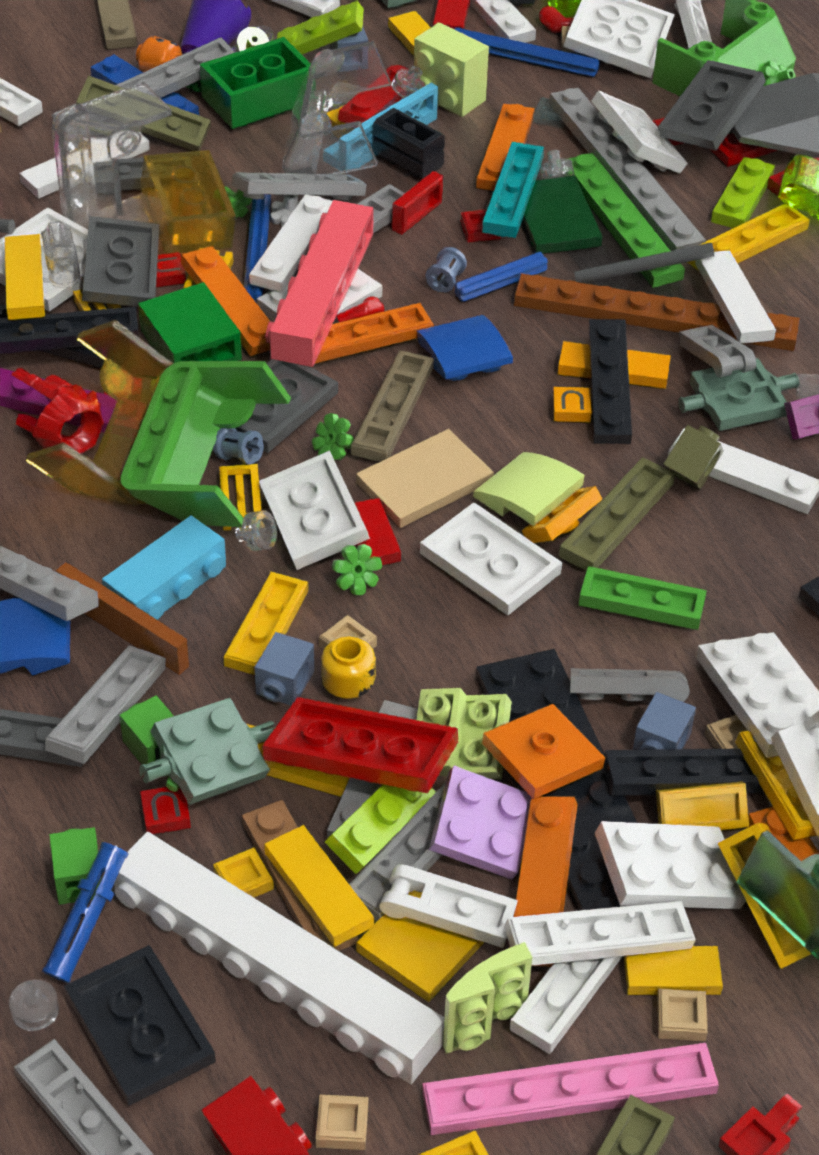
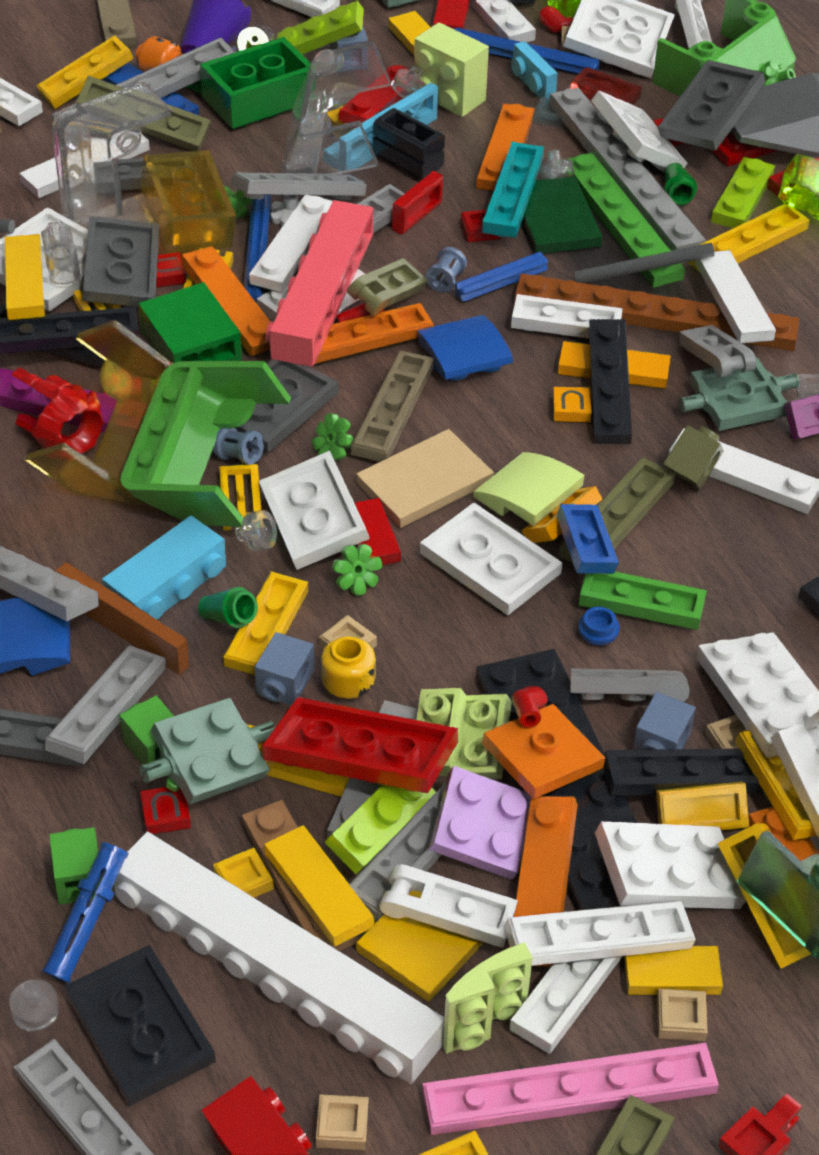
none -> yellow tile [36,36,134,109]
none -> green cone [198,587,258,628]
none -> olive plate [347,258,429,316]
none -> medium azure plate [511,41,558,103]
none -> white plate [511,294,622,338]
none -> red arm [512,686,548,728]
none -> blue plate [556,504,619,574]
none -> clear red plate [571,67,642,105]
none -> blue plate [578,607,620,645]
none -> green cone [664,163,697,205]

